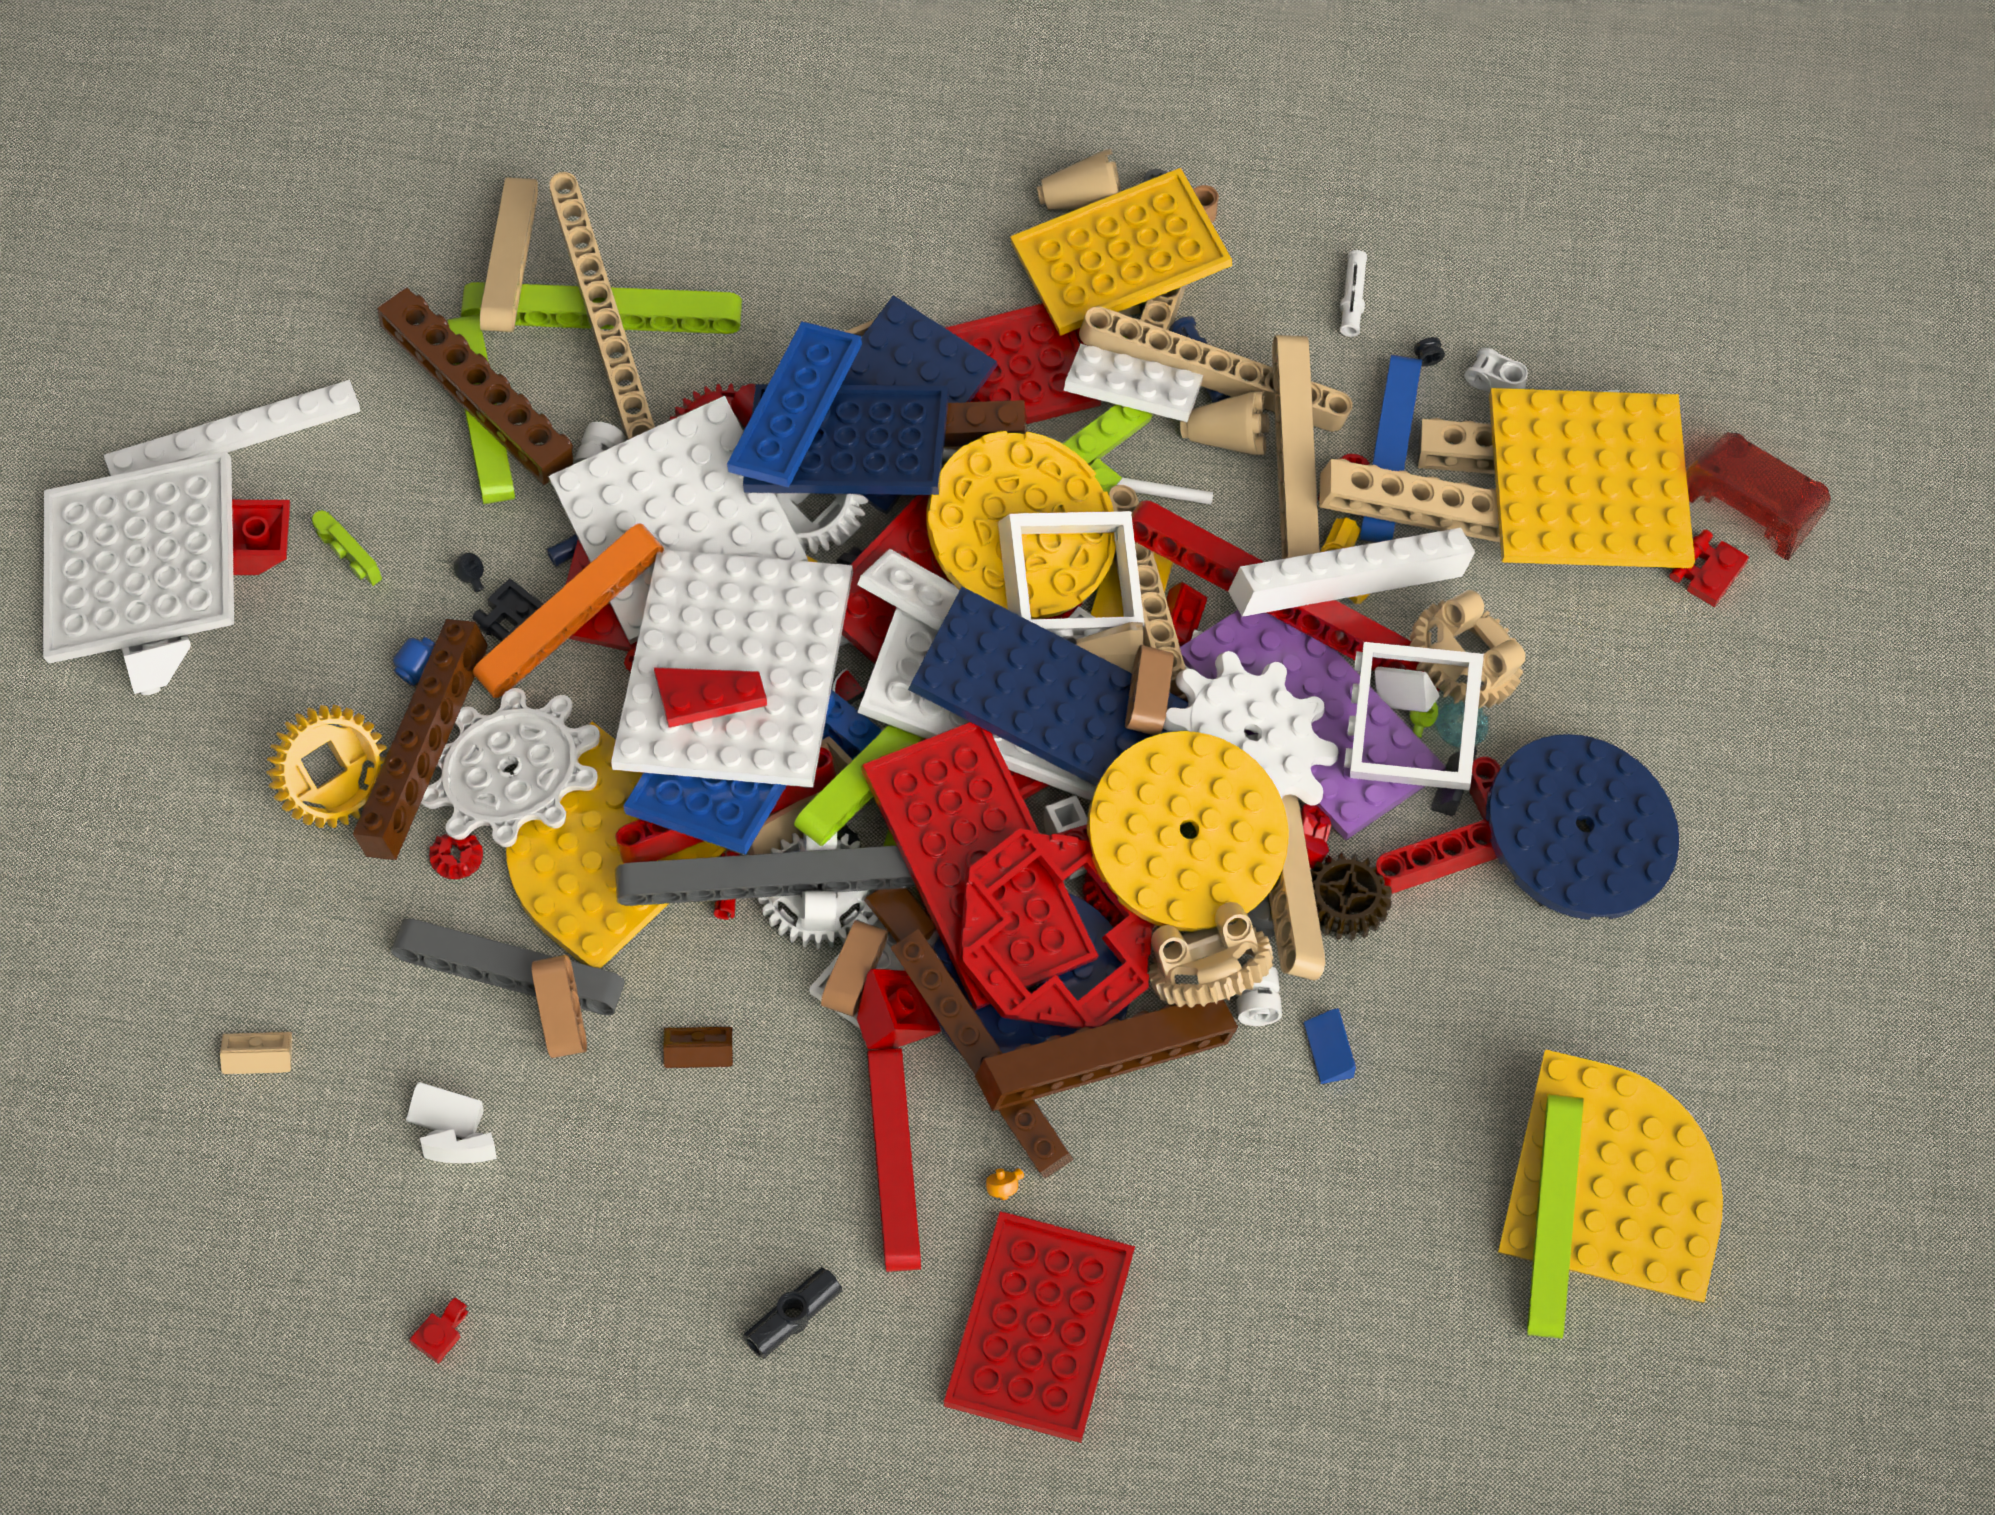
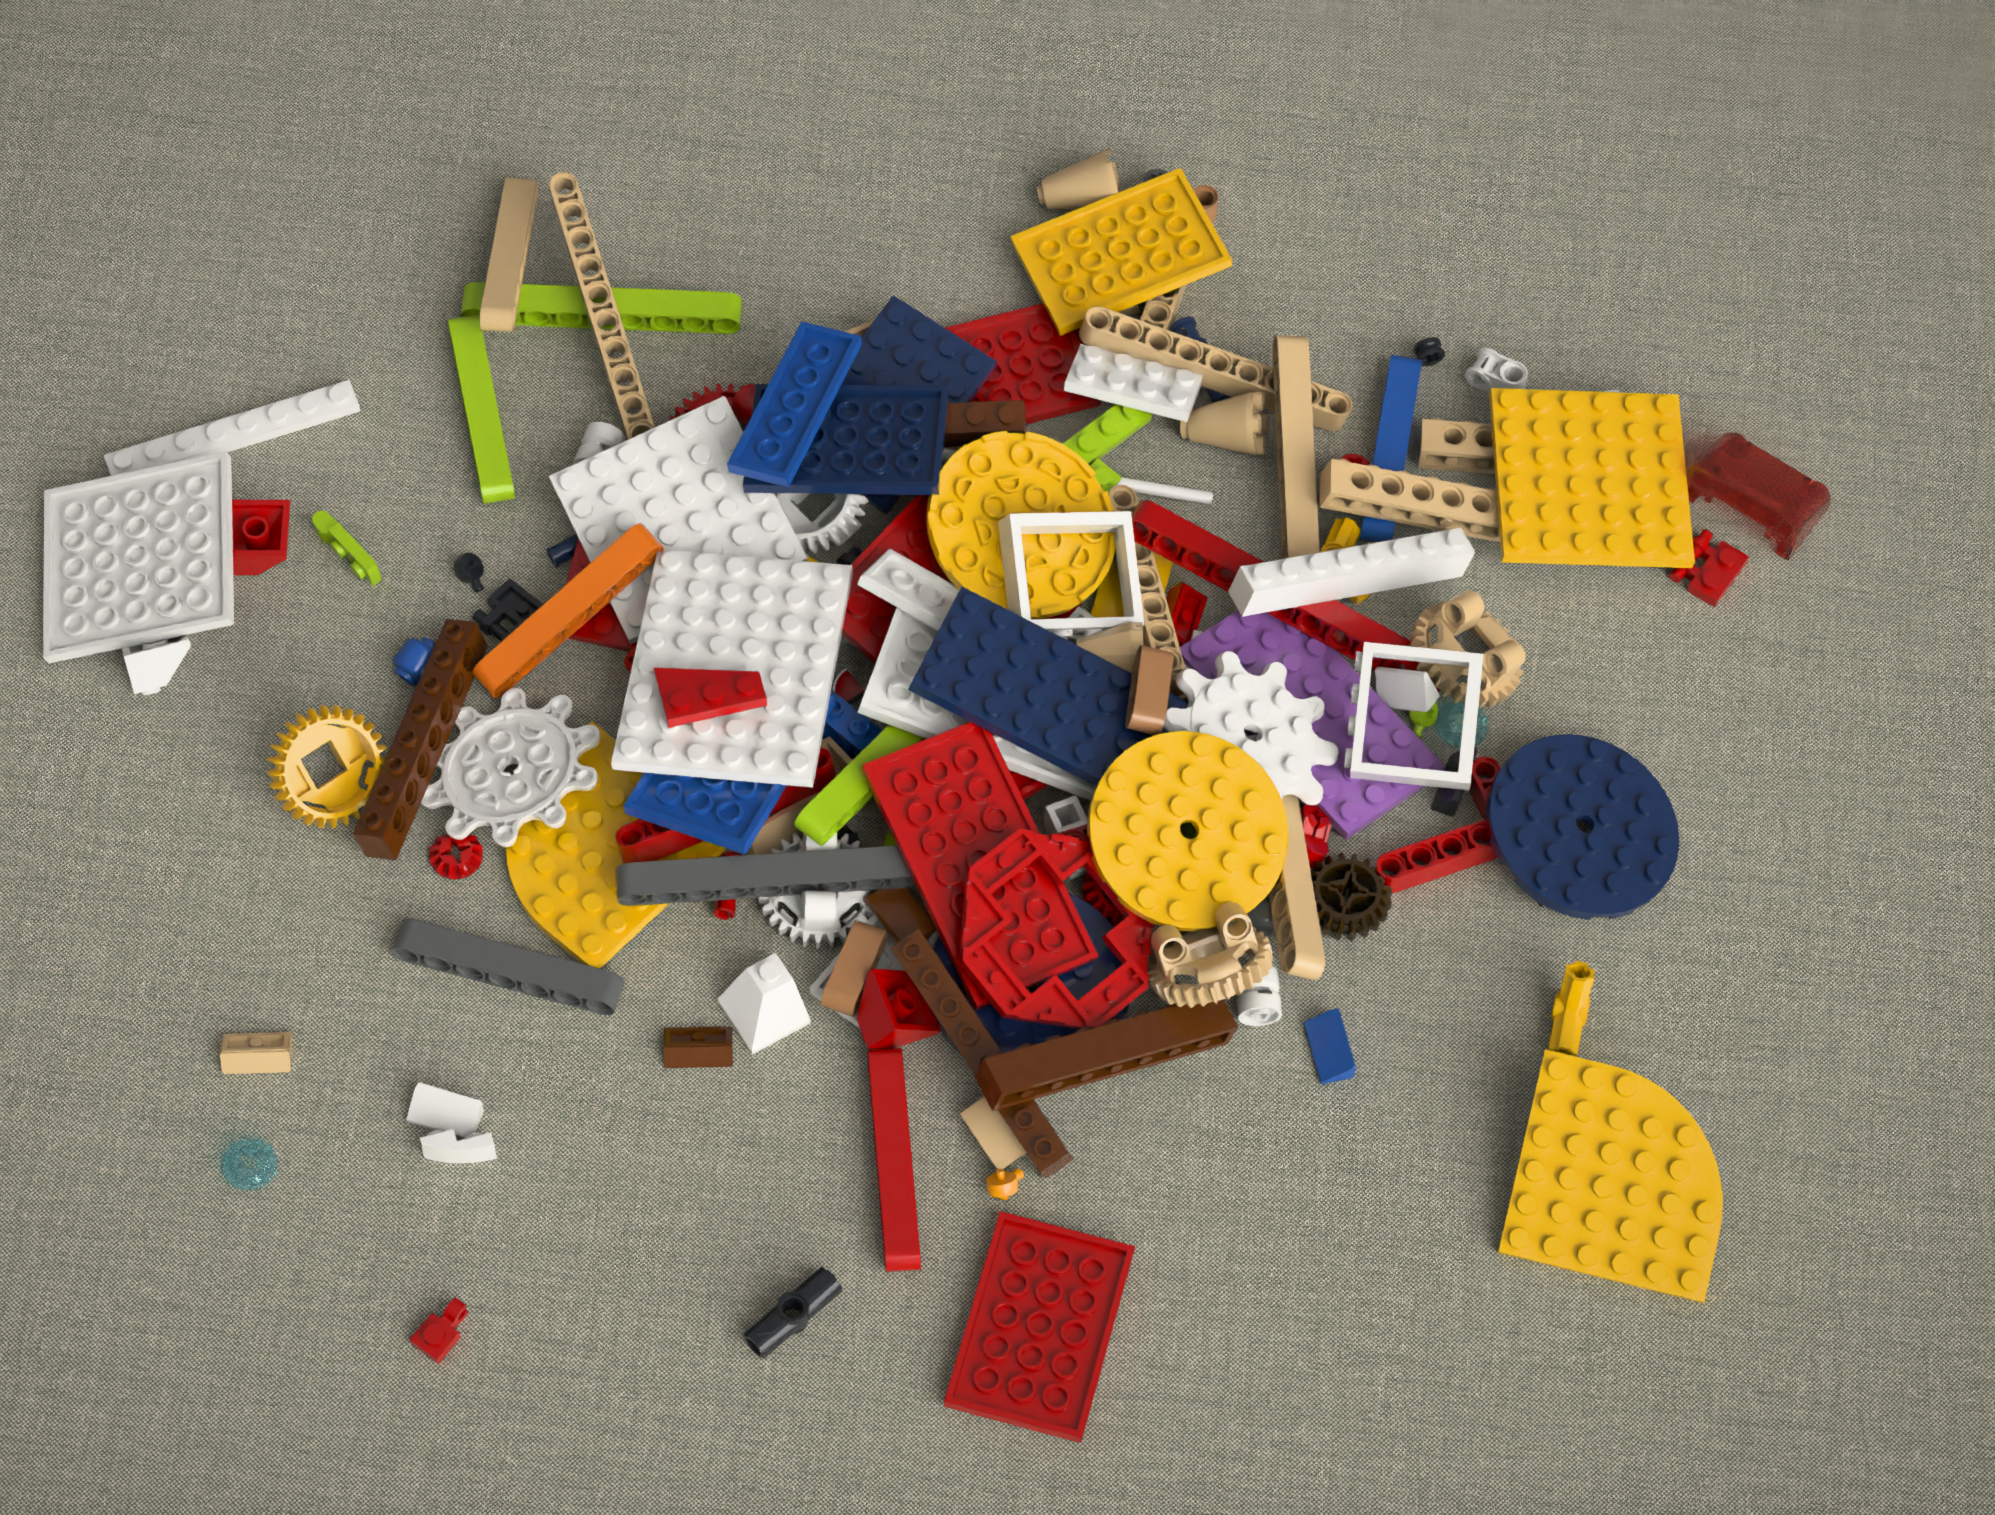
reddish brown brick [377,287,573,485] -> none
medium nougat beam [532,955,587,1058] -> none
white pin [1340,250,1367,337] -> none
lime beam [1527,1094,1583,1339] -> none
none -> clear light blue gear [221,1137,278,1191]
none -> white slope [717,953,811,1055]
none -> tan slope [960,1096,1026,1169]
none -> yellow piece [1548,961,1595,1057]

